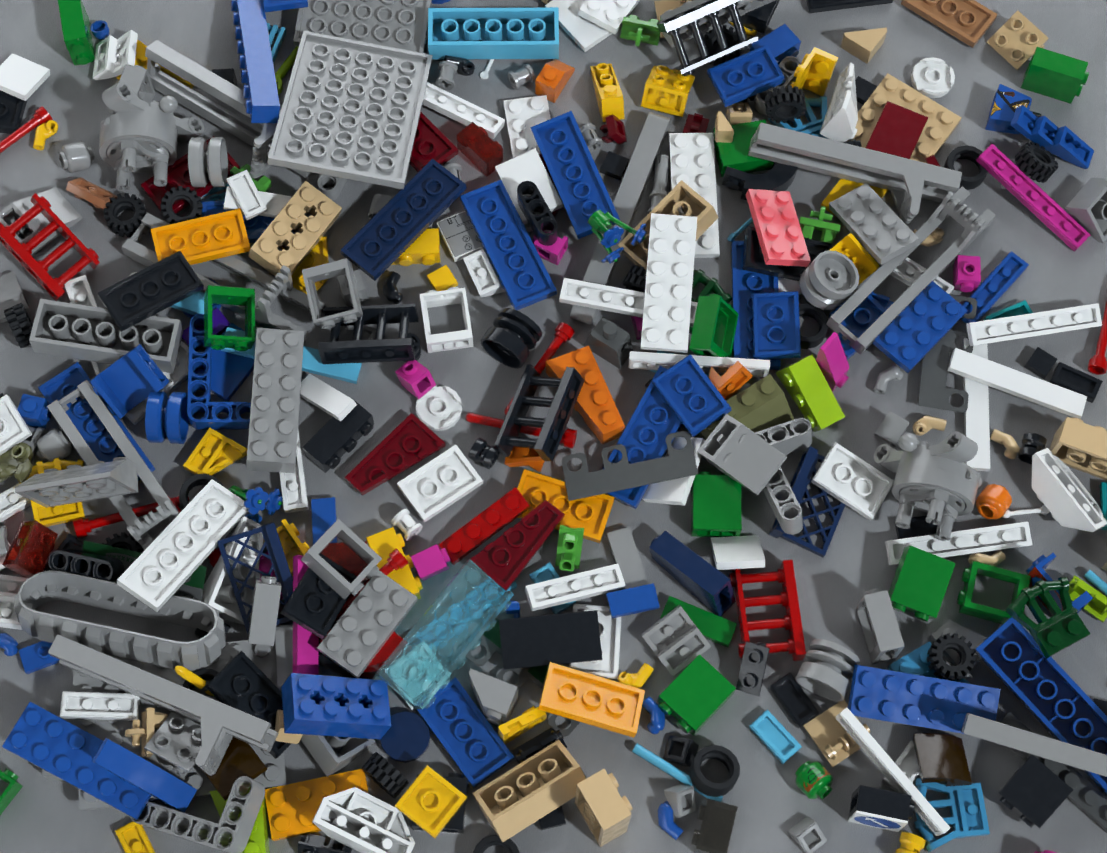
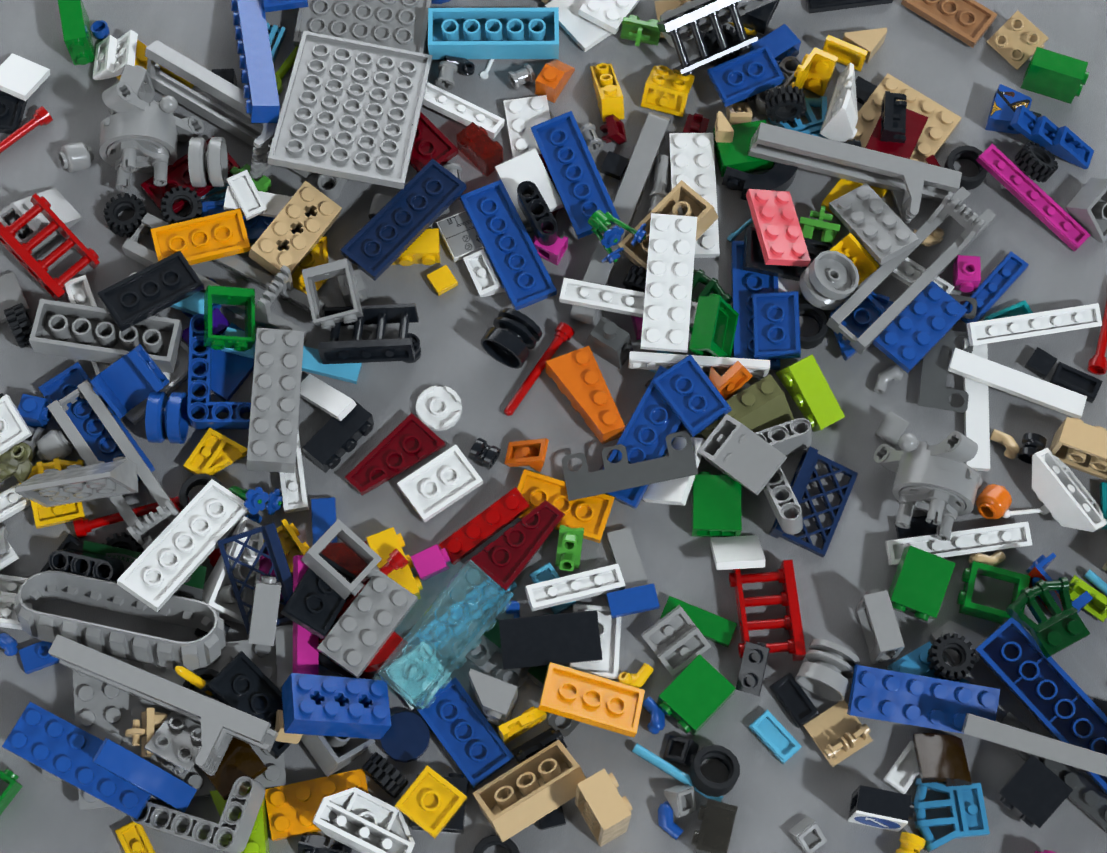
clear red brick [2,520,58,578] -> none
yellow arm [33,120,58,150] -> none
white tile [60,691,141,721] -> none
nougat plate [66,177,118,209] -> none
black arm [383,271,403,304] -> none
white bush [391,509,423,541] -> none
dark pink brick [395,360,436,399] -> none
white window [420,287,474,353] -> none
red piece [465,413,577,449] -> none
black fence [494,364,585,462] -> none
dark blue slope [649,531,736,617] -> none
green head [795,761,833,799] -> none
white tile [811,442,894,521] -> none
dark pink slope [816,332,850,392] -> none
white tile [836,707,950,836] -> none
white tile [910,57,955,98] -> none
tan arm [913,415,947,436] -> none
none -> yellow tile [822,35,868,71]
none -> black hinge [880,91,907,143]

